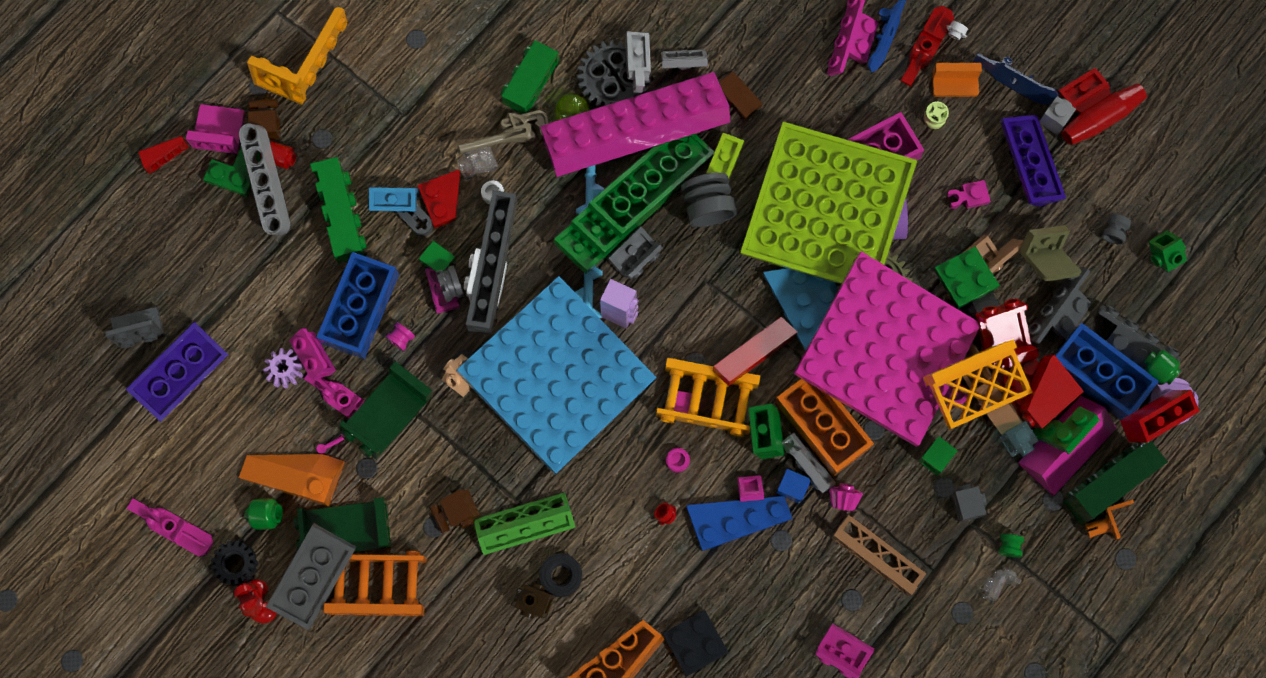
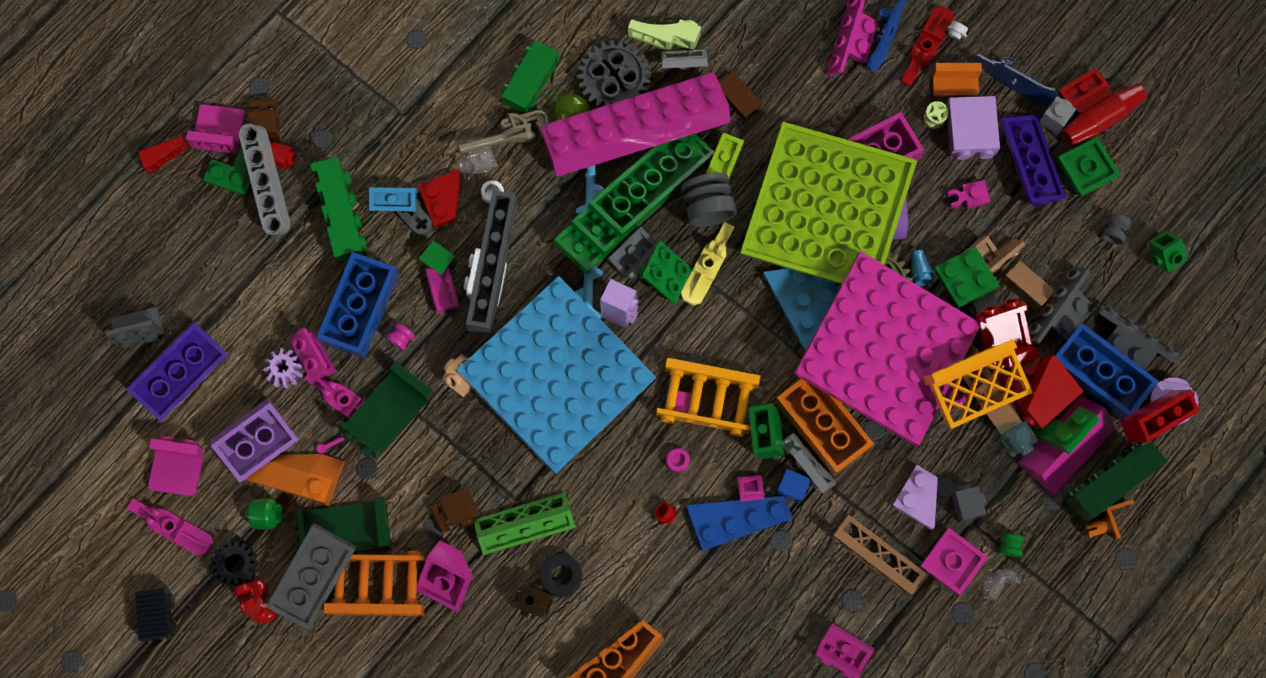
light orange bracket [247,7,348,105] -> none
flat silver wheel [436,265,464,303] -> none
light grey hinge [625,31,651,93] -> none
black plate [663,610,729,677] -> none
tile [712,317,797,386] -> none
dark pink piece [829,483,863,511] -> none
green panel [918,437,958,476] -> none
olive bracket [1019,225,1081,281] -> none
green head [1144,350,1181,385] -> none
none -> black brick [135,588,177,642]
none -> dark pink bracket [148,436,205,496]
none -> medium lavender slope [210,398,299,483]
none -> dark pink slope [417,540,473,612]
none -> yellowish green slope [628,19,701,51]
none -> green hinge [637,240,692,304]
none -> light yellow piece [681,222,735,305]
none -> lavender wing [892,465,938,530]
none -> dark azure cone [910,250,934,286]
none -> dark pink plate [920,528,988,596]
none -> lavender brick [946,96,1000,160]
none -> medium nougat panel [1002,261,1055,312]
none -> green plate [1056,137,1121,198]

